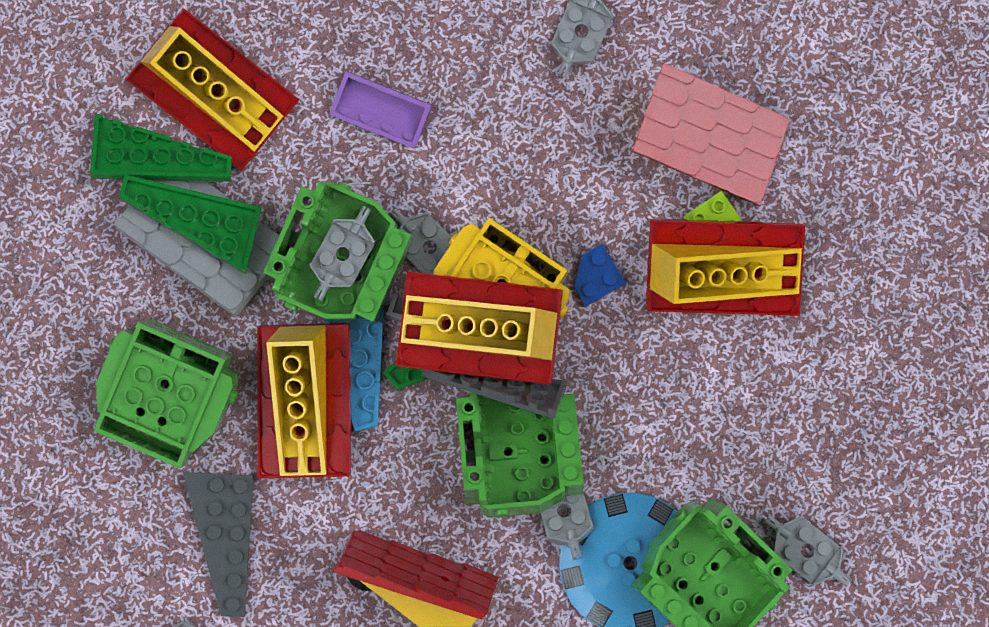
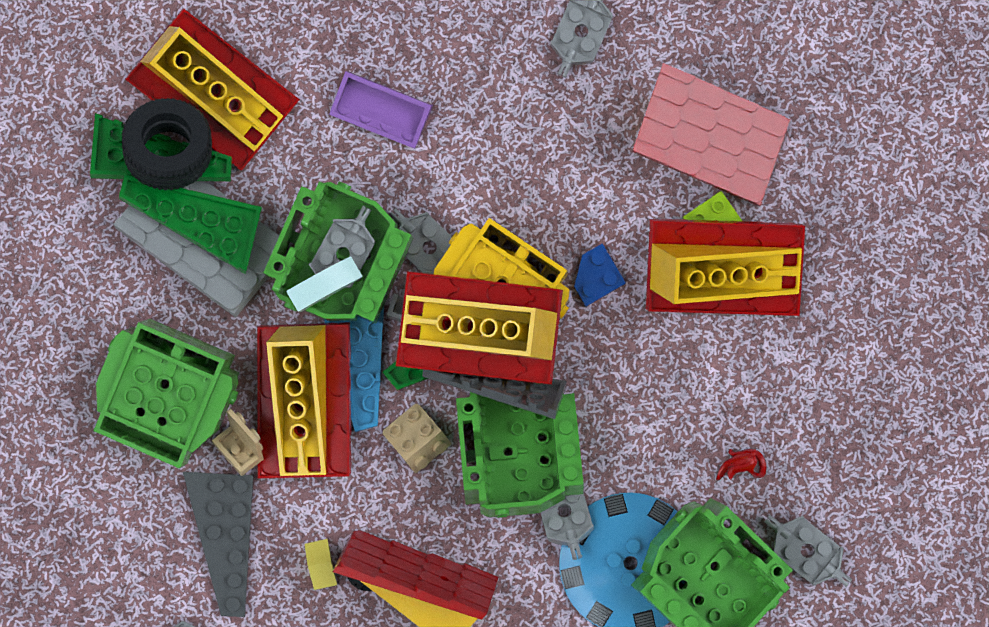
none -> black tyre [122,98,212,190]
none -> tan bracket [212,409,264,476]
none -> light aqua slope [286,256,363,312]
none -> light yellow slope [305,539,337,590]
none -> tan bracket [383,404,451,474]
none -> red piece [716,449,767,480]

